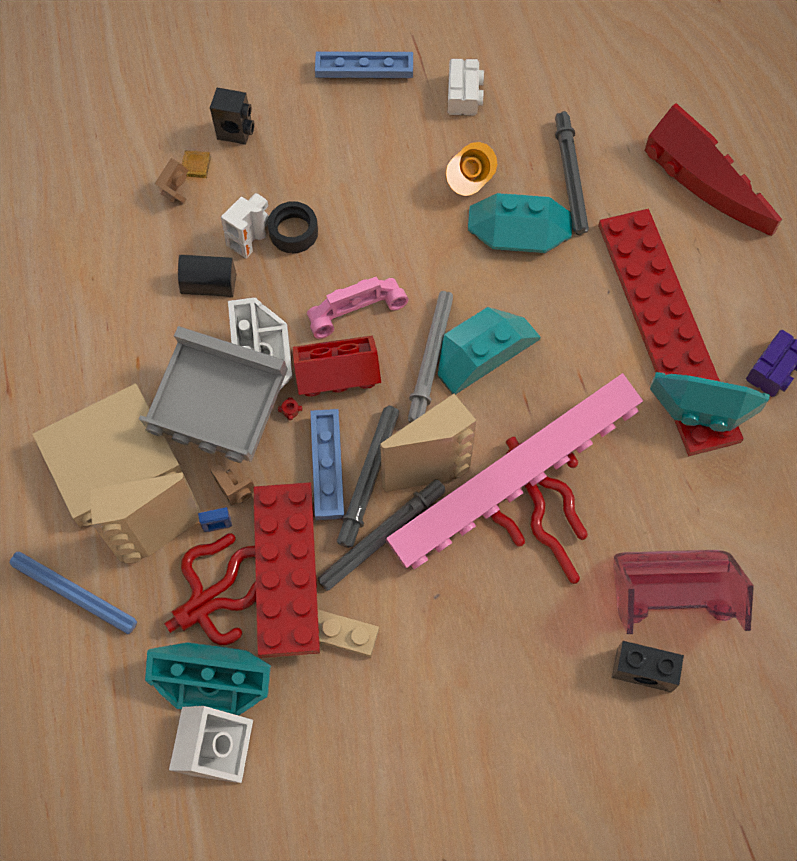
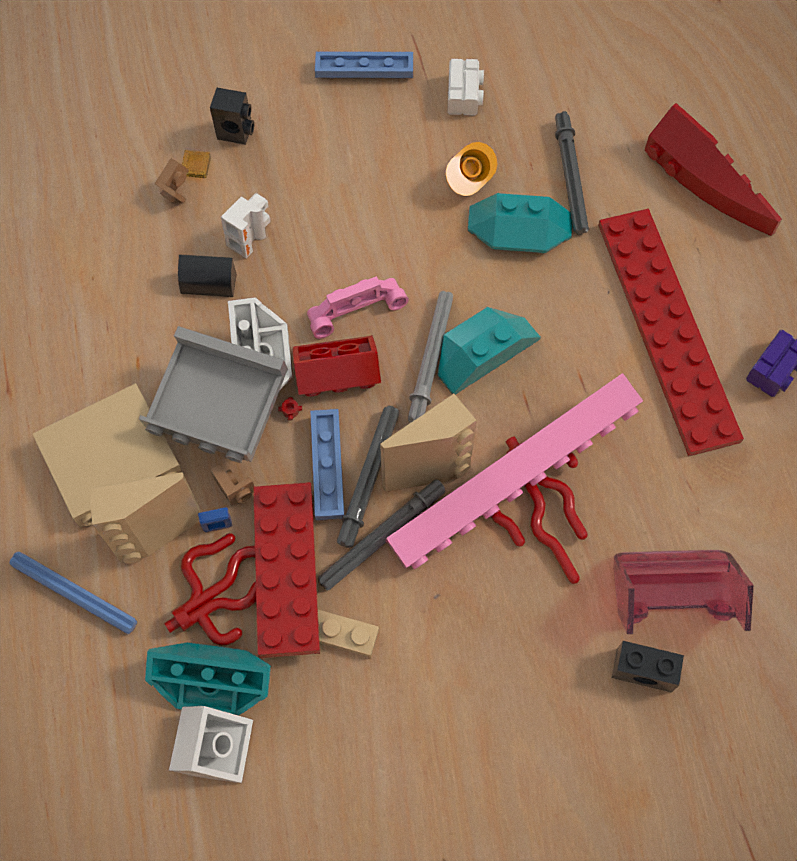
black tyre [268,201,318,253] -> none
teal wedge [650,372,770,431] -> none

